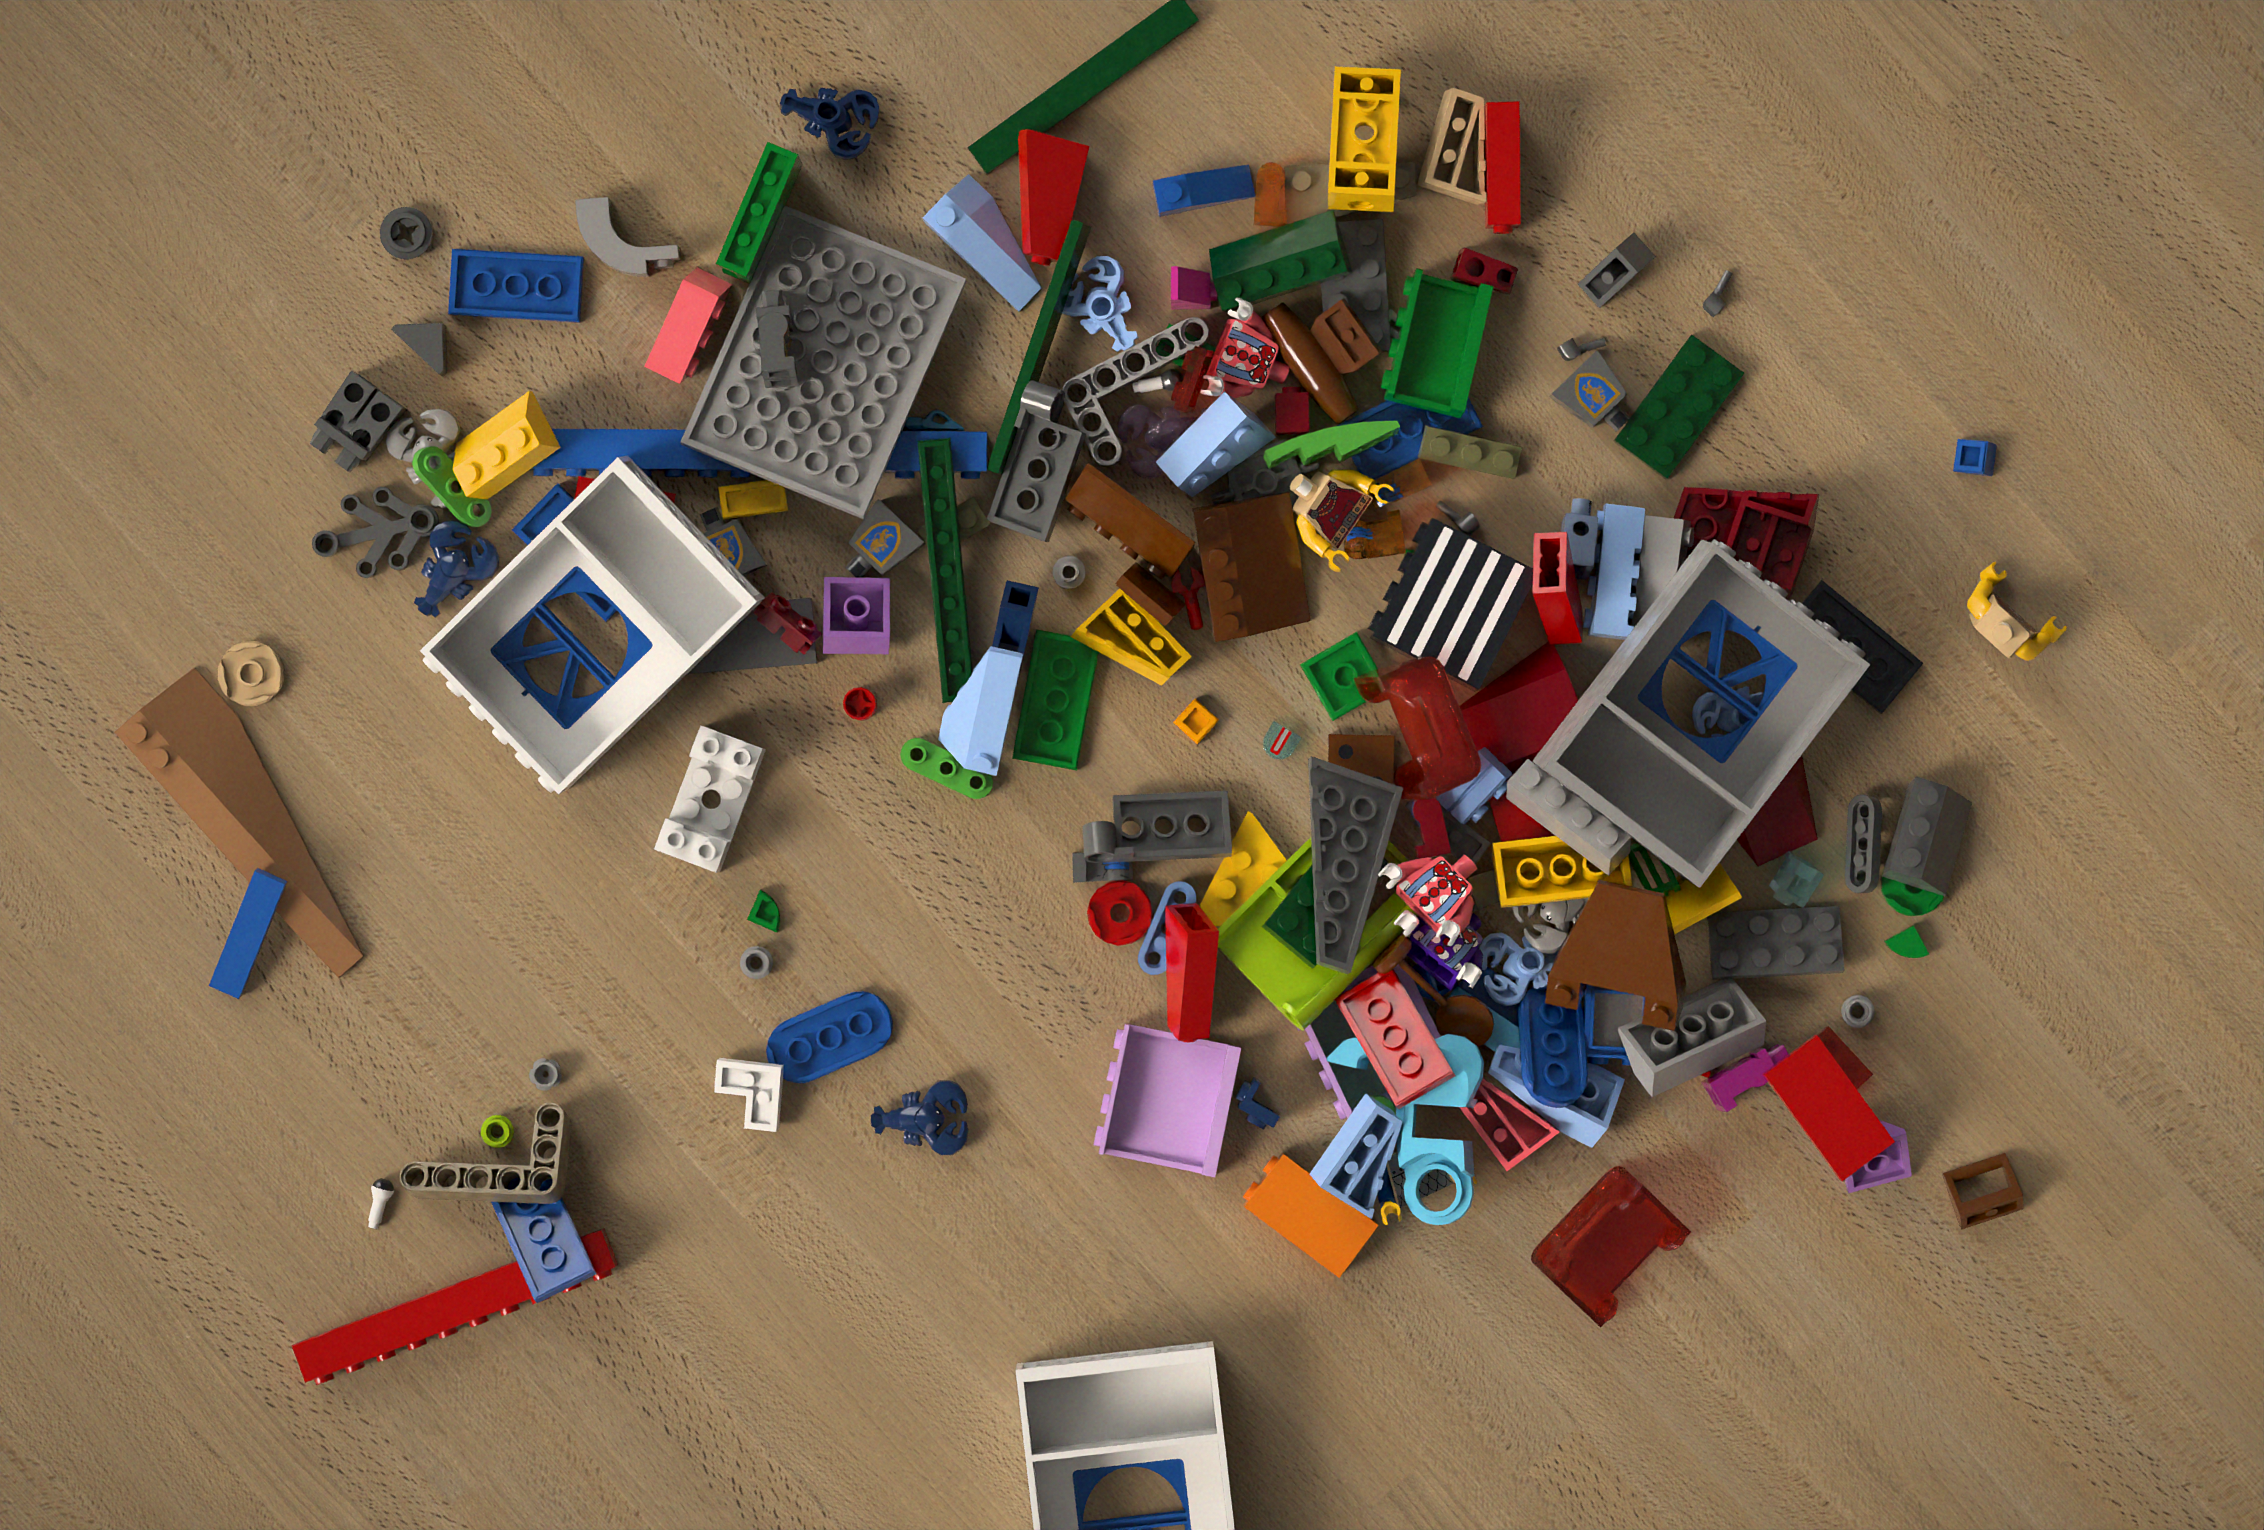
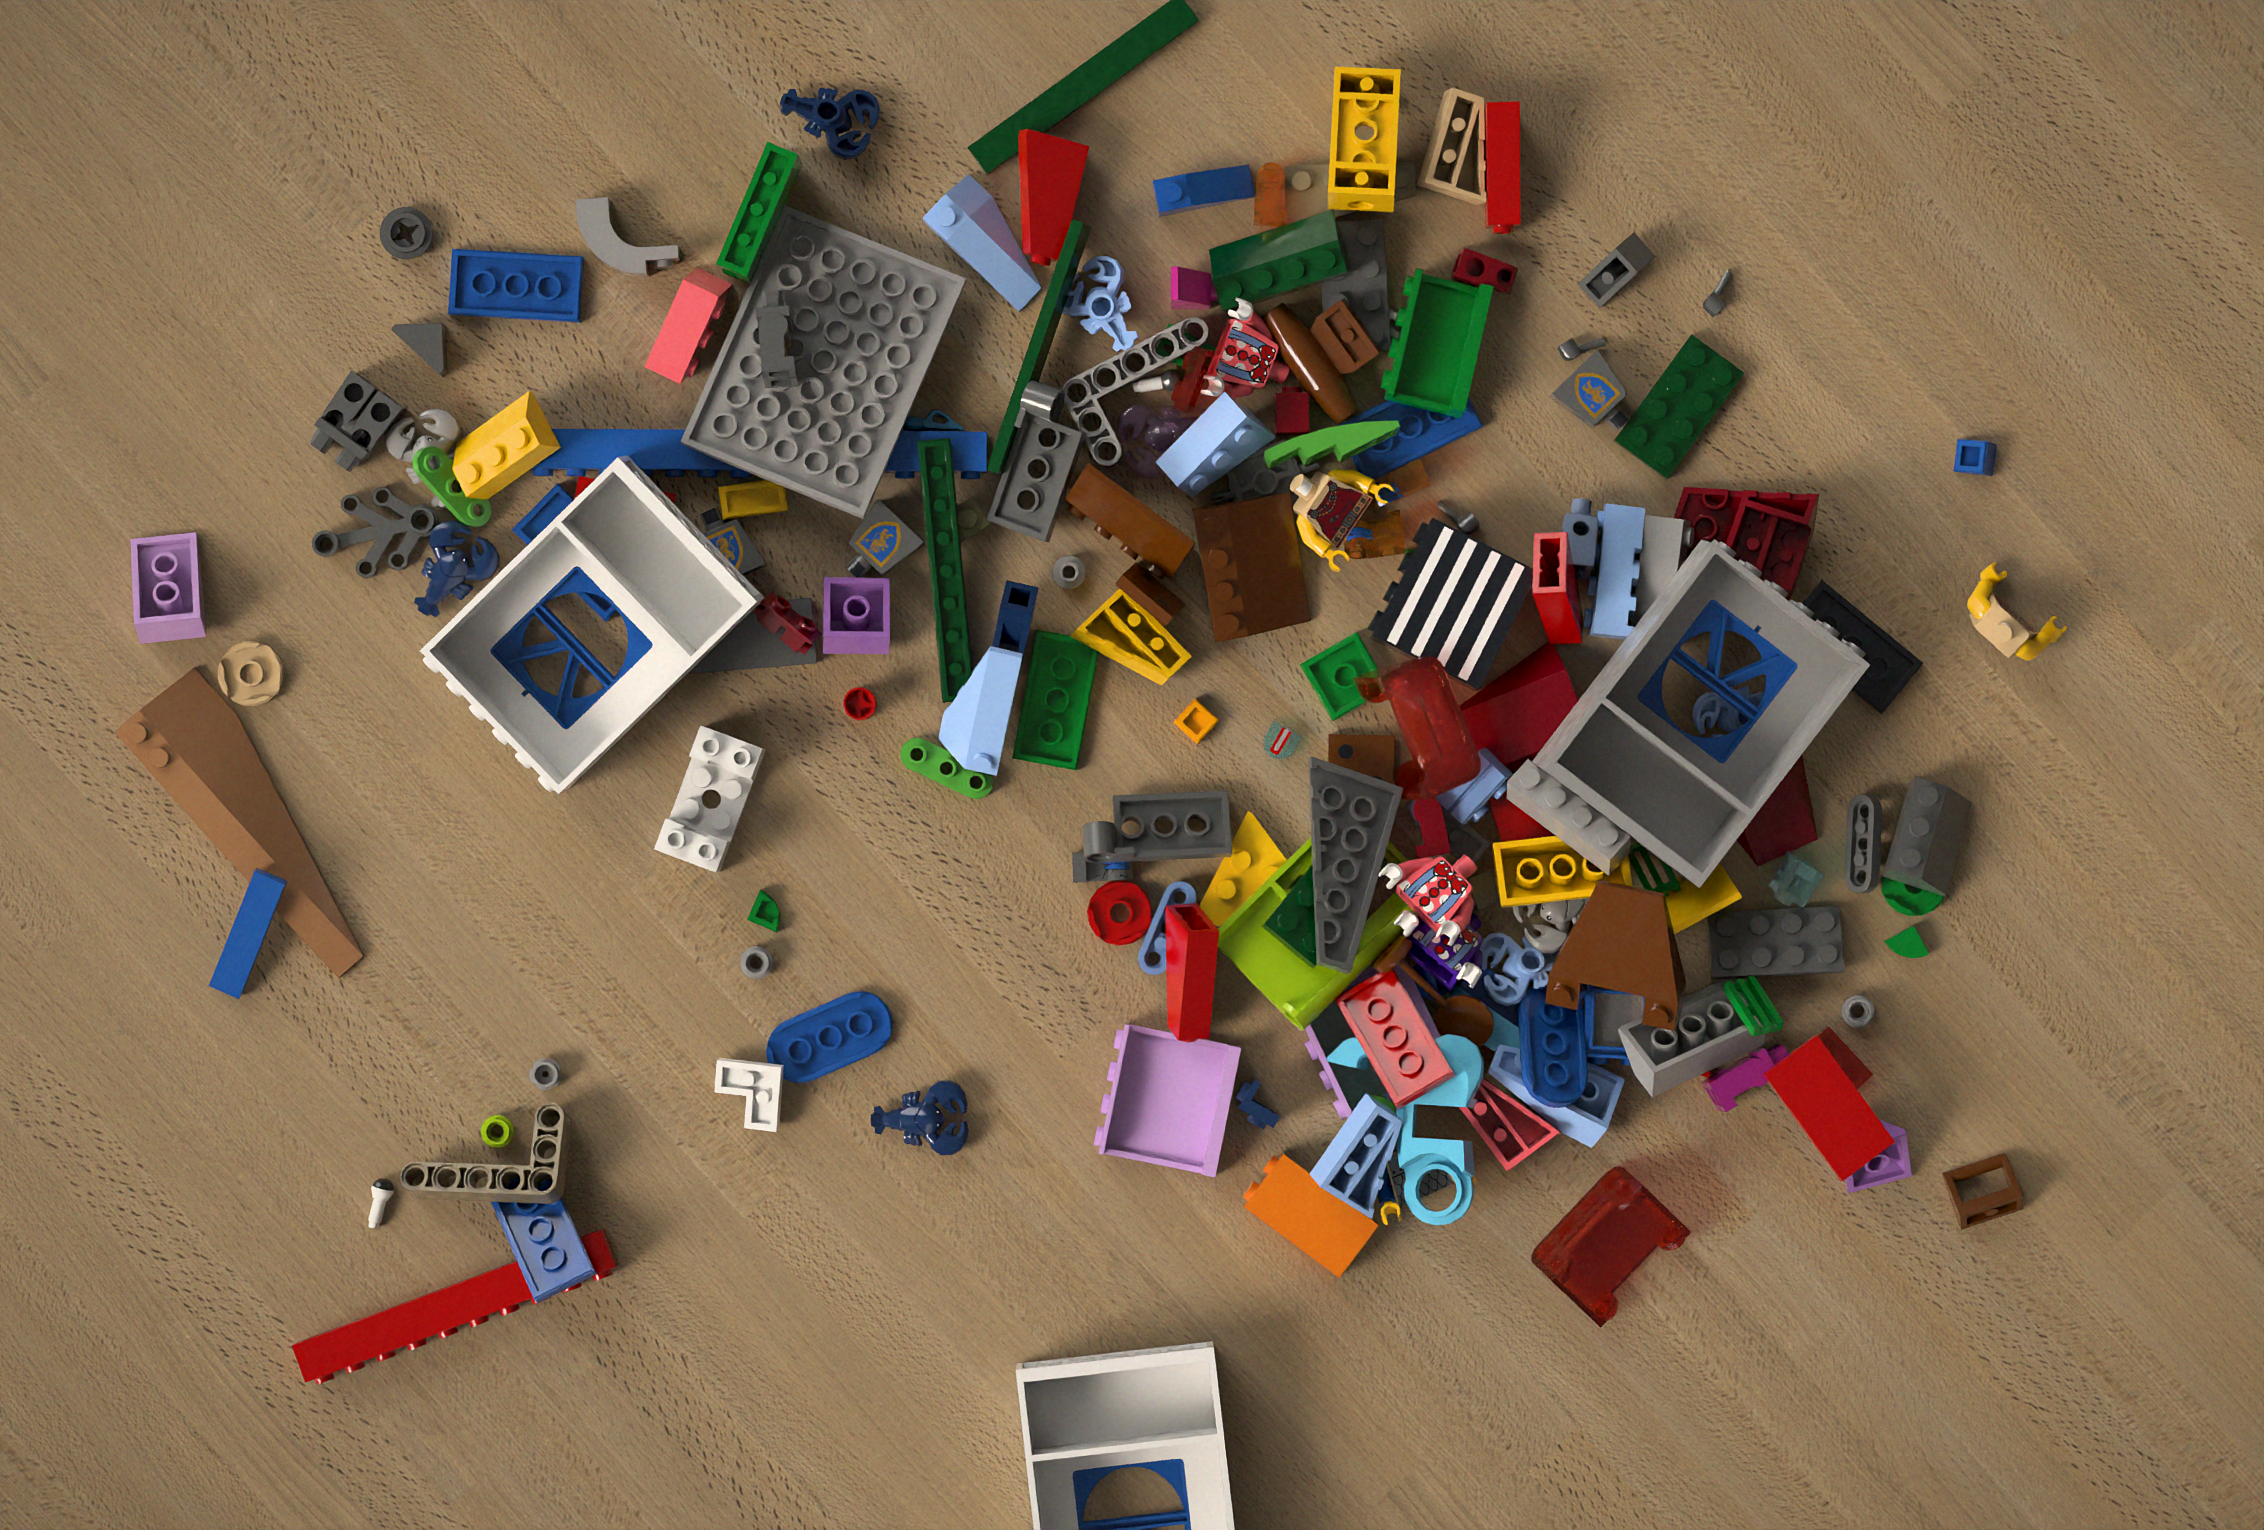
red bar [1171,567,1205,630] -> none
olive plate [1418,425,1522,479] -> none
none -> lavender slope [130,532,206,644]
none -> green tile [1723,975,1784,1037]

